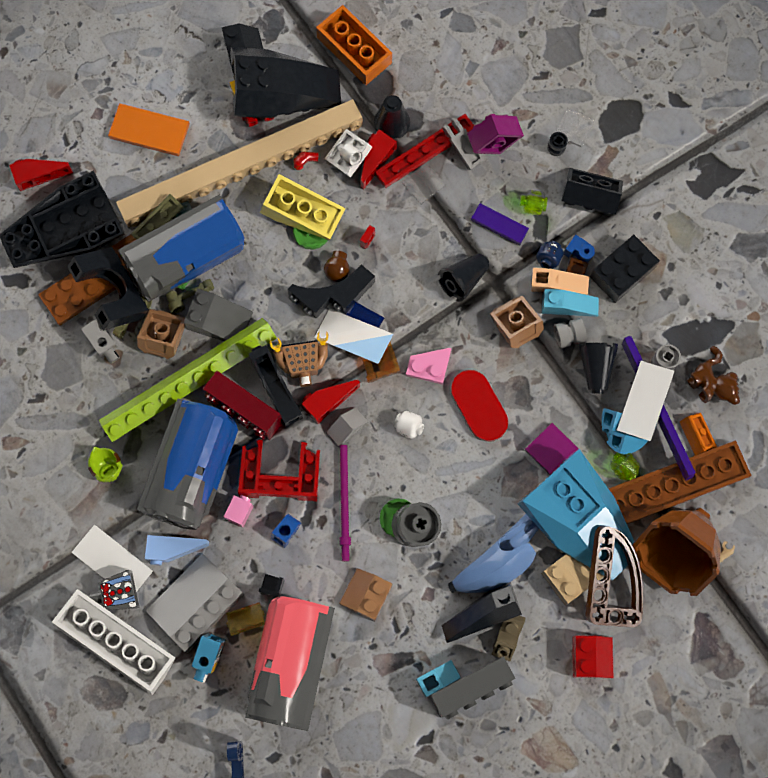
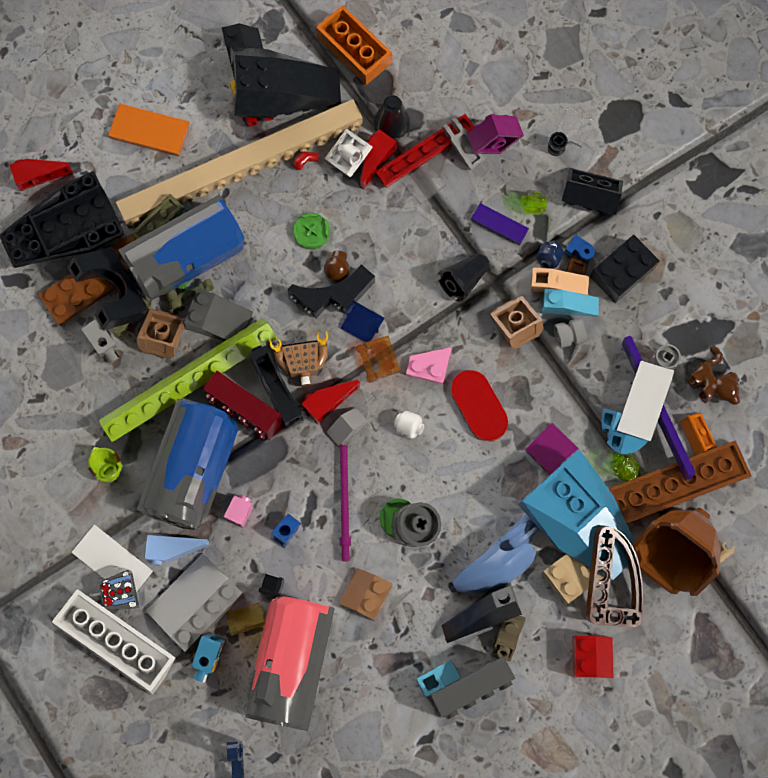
red wedge [238,440,320,501] -> none
light yellow slope [260,174,346,241] -> none
sticker [314,308,393,364] -> none
red tile [360,225,375,249] -> none
black cone [579,343,618,394] -> none

